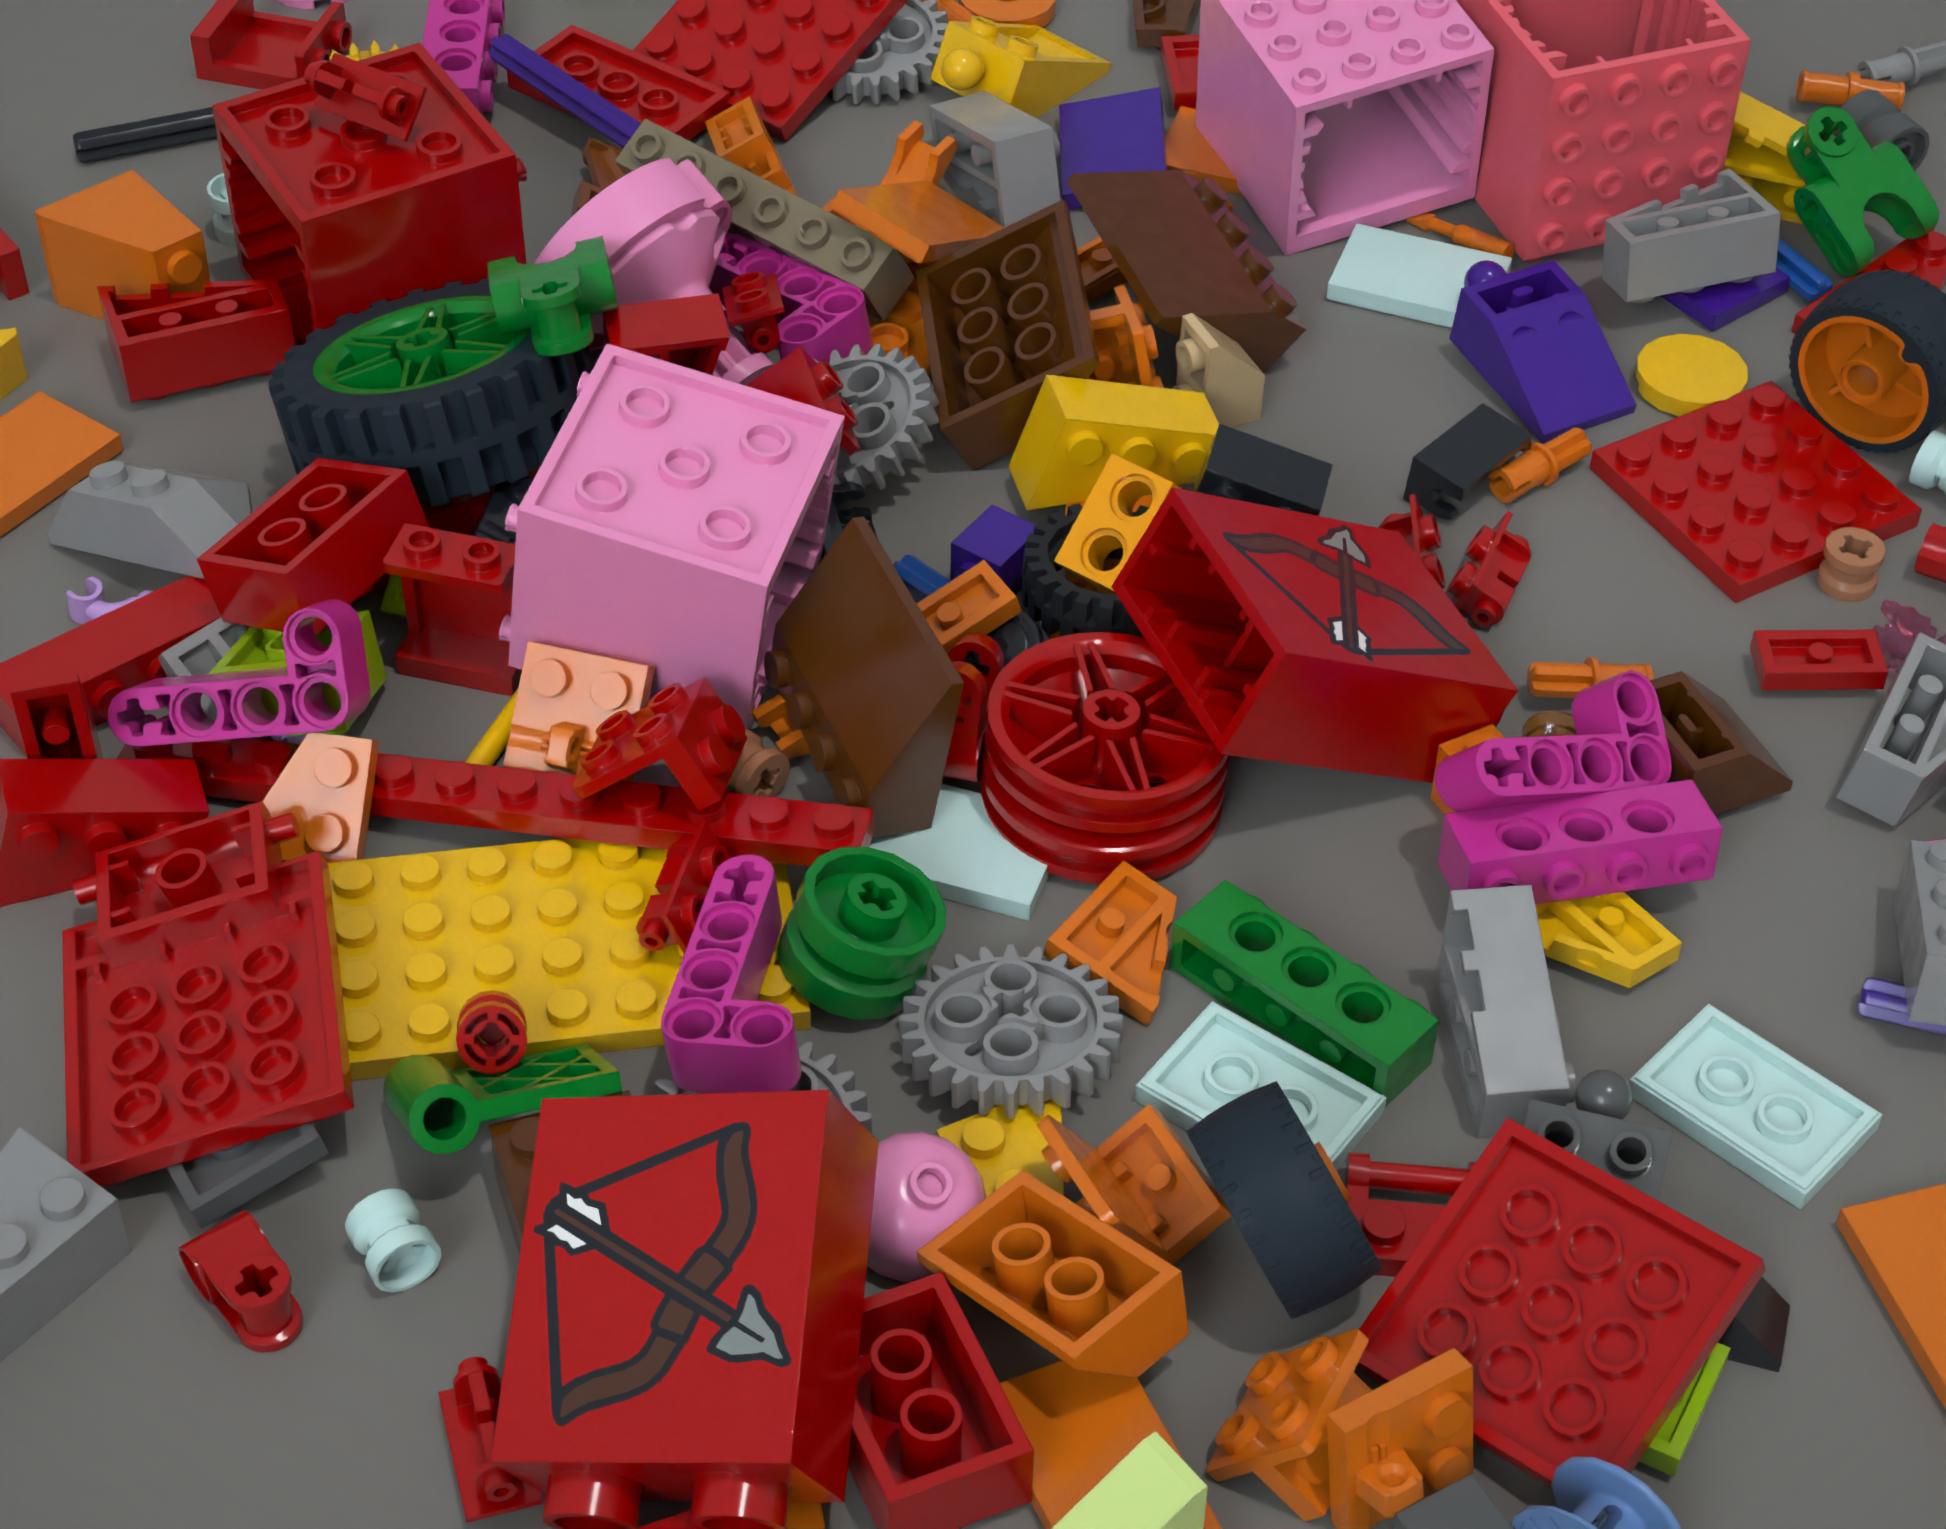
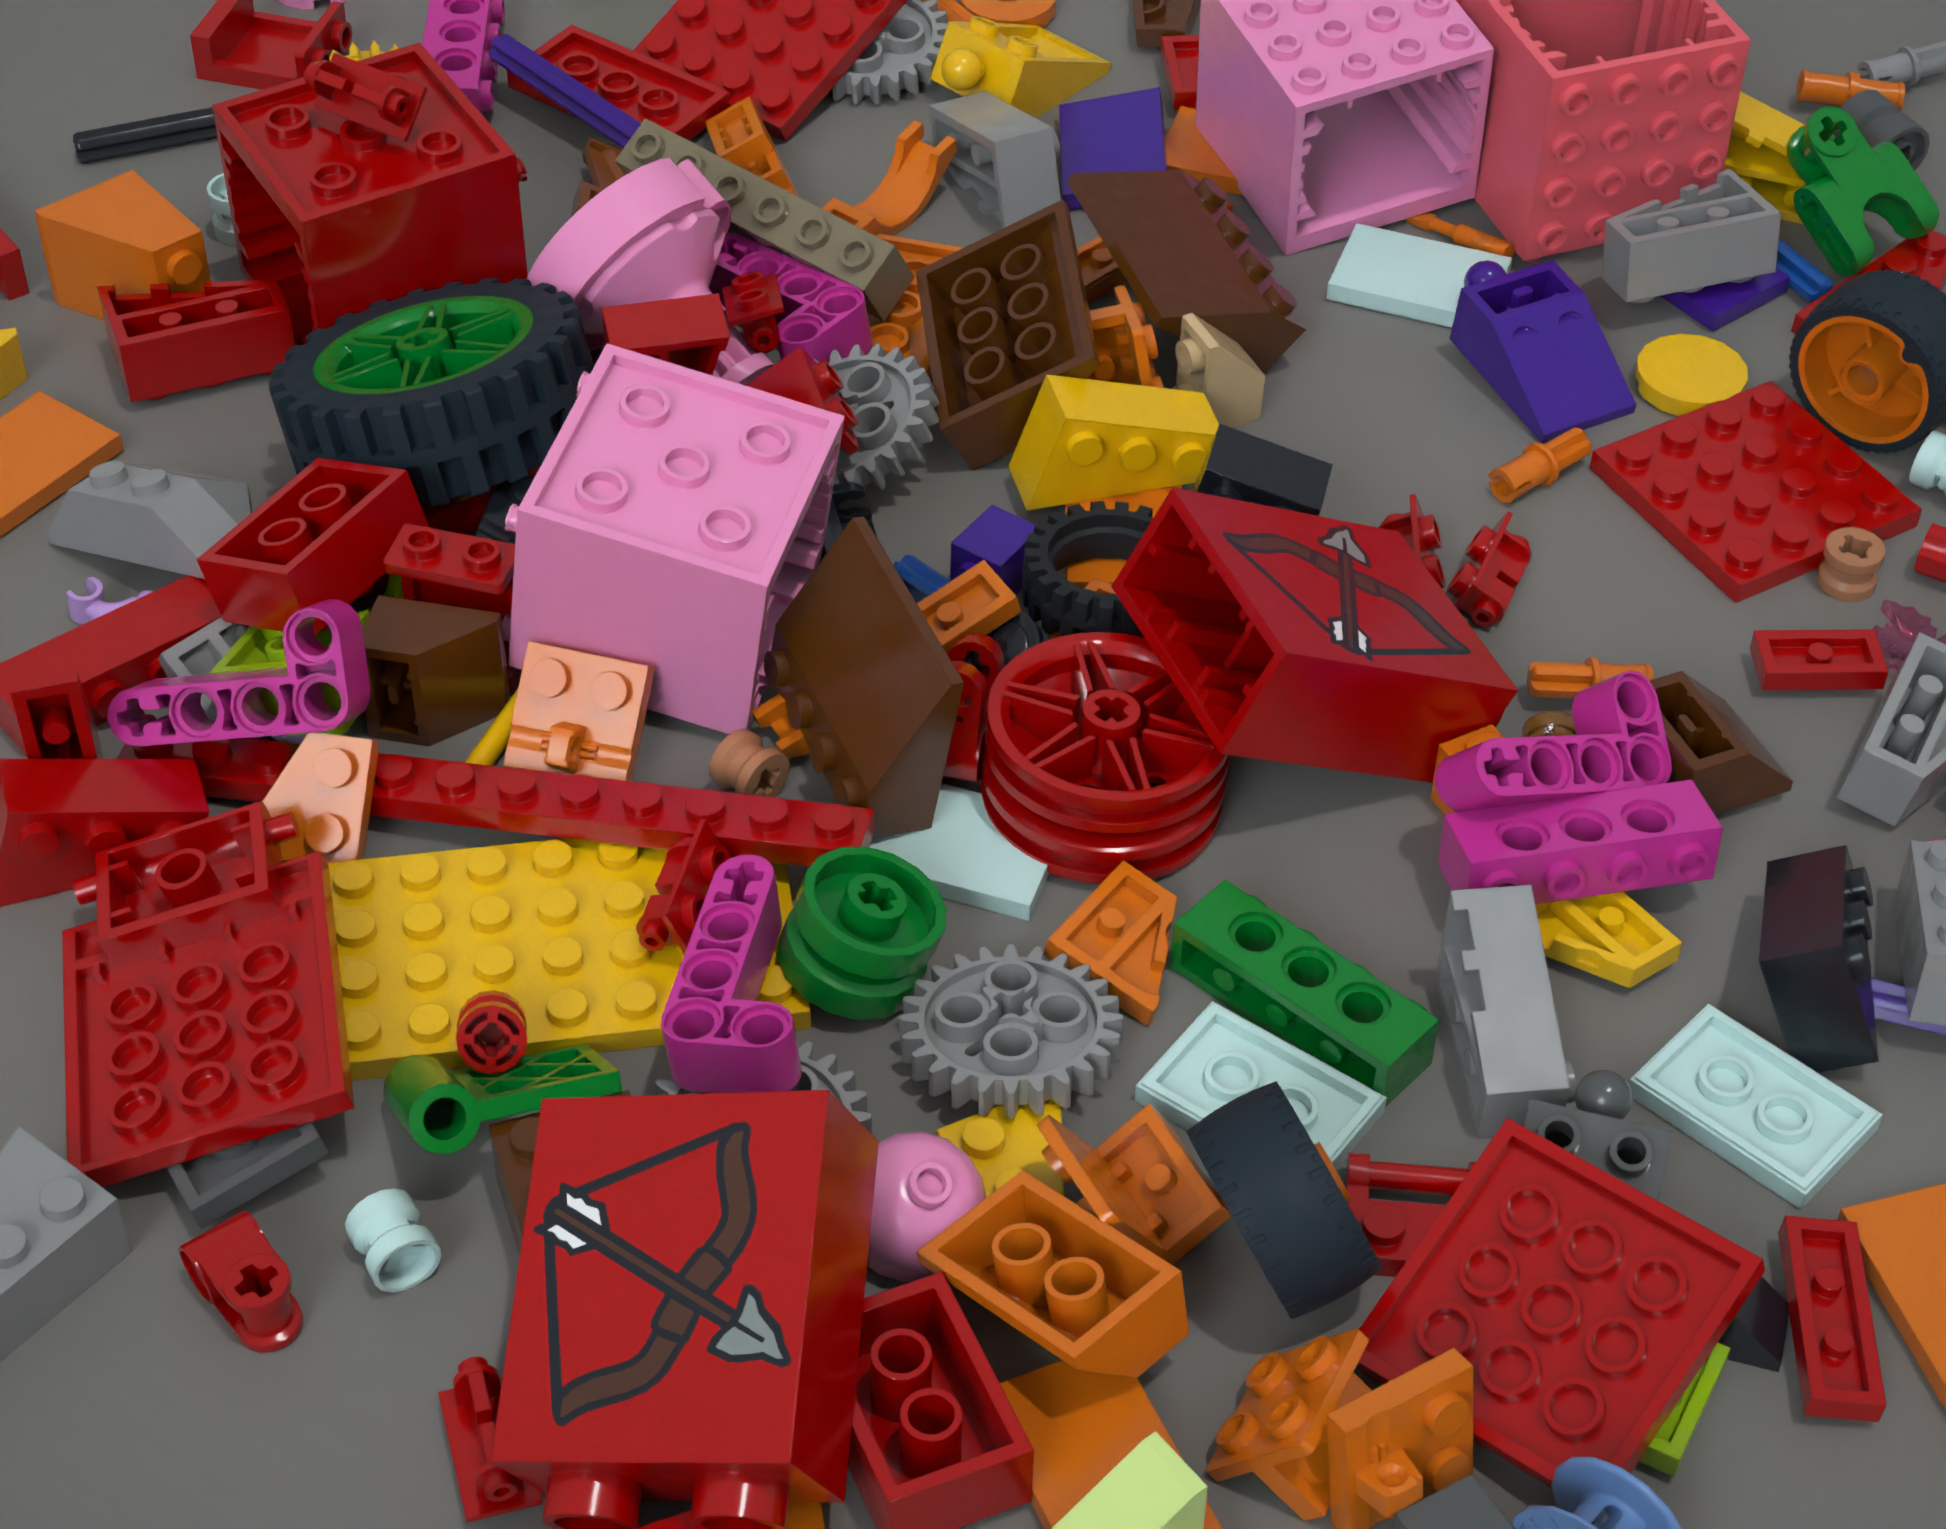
green piece [487,236,619,356] -> none
red bracket [572,677,747,811] -> none
orange tile [831,180,1005,264] -> none
light orange brick [1054,453,1180,594] -> none
black hinge [1403,403,1533,520] -> none
none -> reddish brown slope [362,595,510,746]
none -> black wedge [1759,845,1879,1073]
none -> red plate [1778,1215,1887,1422]

